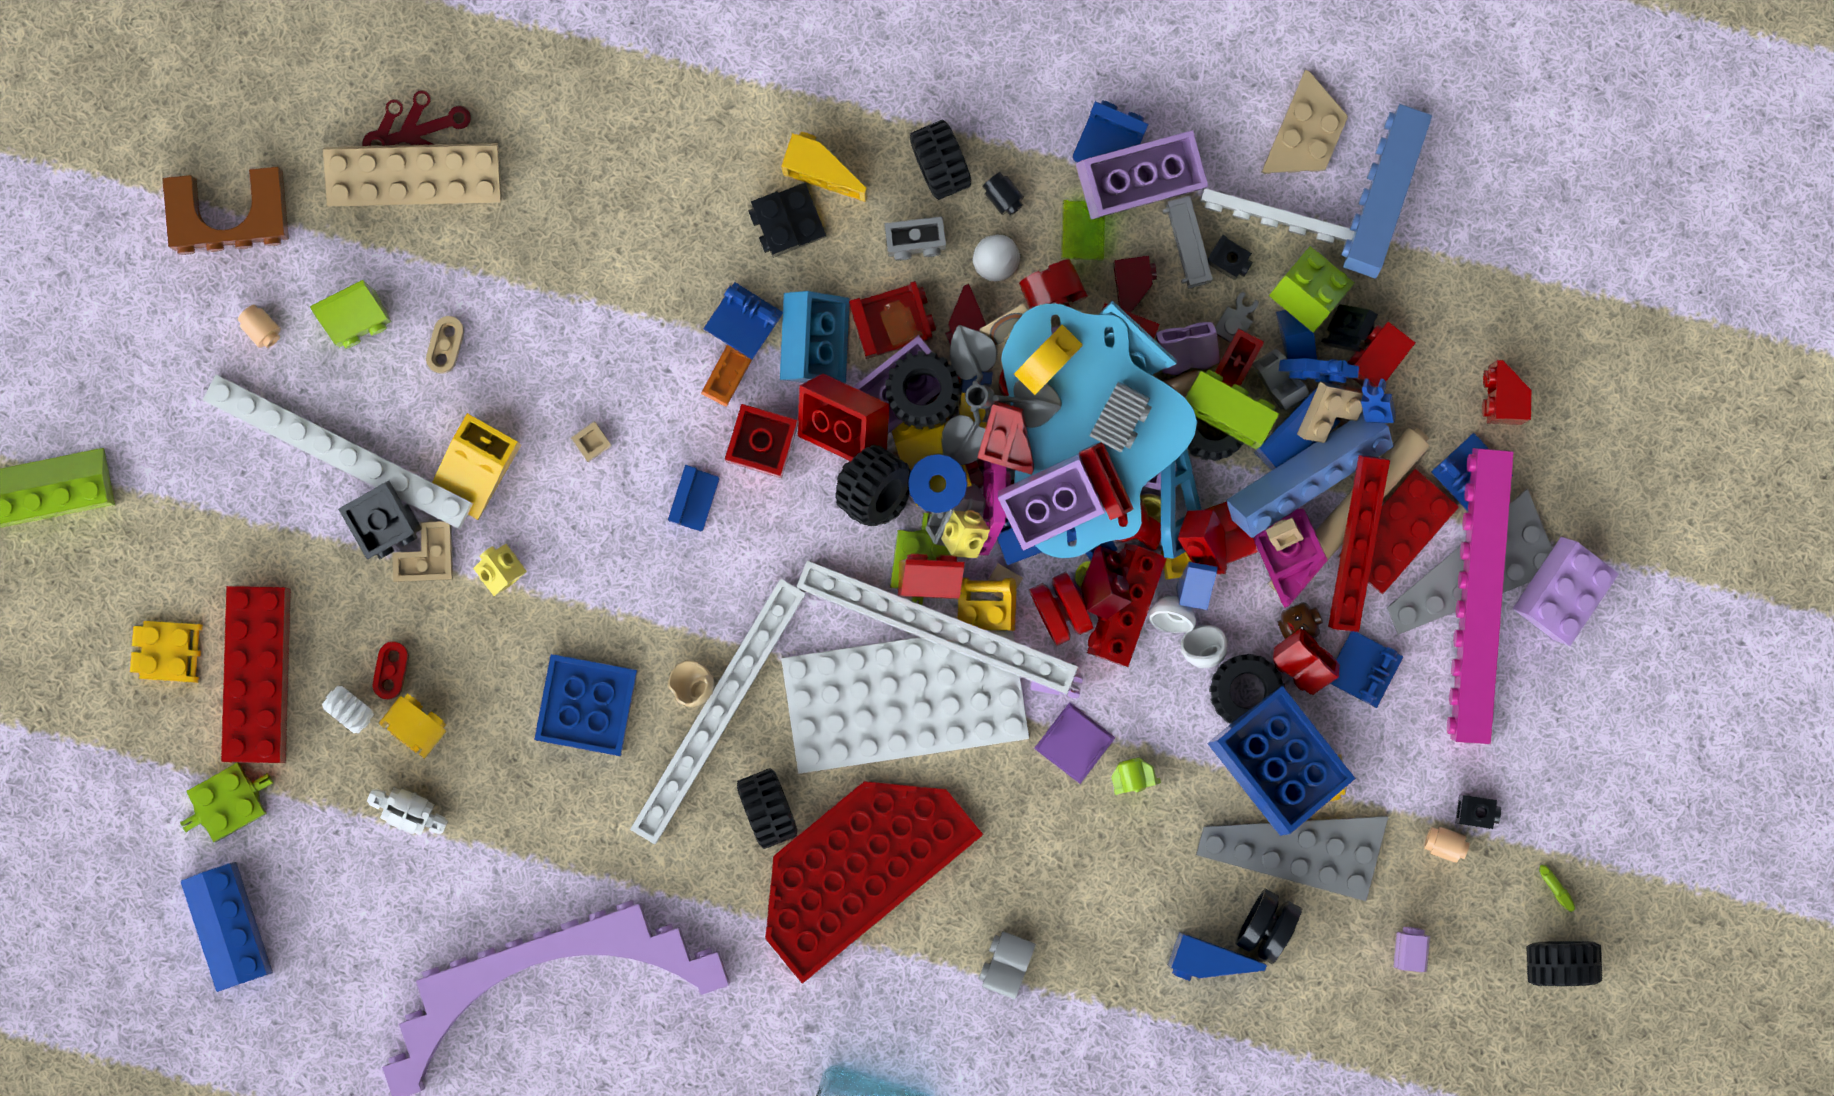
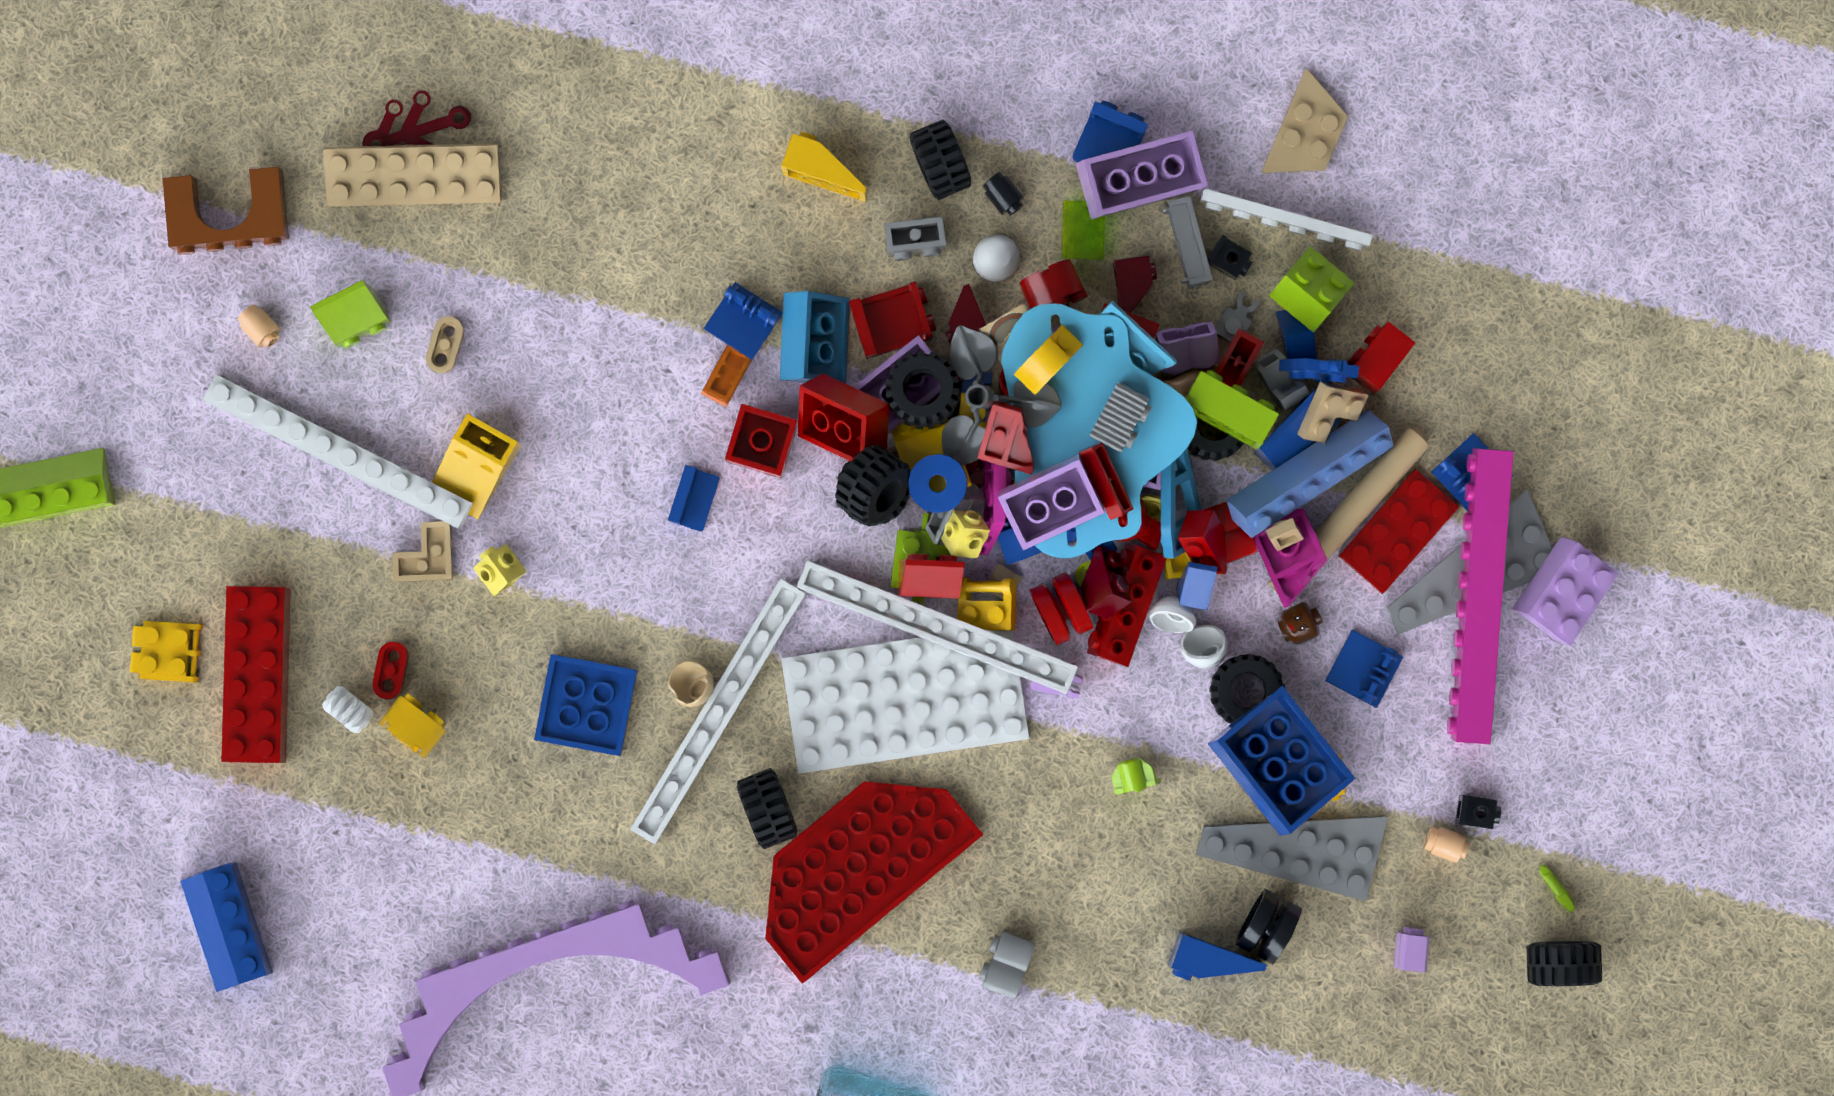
lime plate [180,763,273,843] -> none
black plate [338,481,422,560] -> none
white piece [367,787,448,835] -> none
tan plate [571,421,612,462] -> none
black plate [748,182,827,258] -> none
clear orange window [880,300,923,348] -> none
medium lavender piece [1034,702,1115,784] -> none
red brick [1273,628,1340,695] -> none
black plate [1321,304,1378,352] -> none
red plate [1328,455,1390,632] -> none
medium blue brick [1341,104,1432,279] -> none
blue plate [1361,379,1396,423] -> none
red slope [1482,360,1532,425] -> none

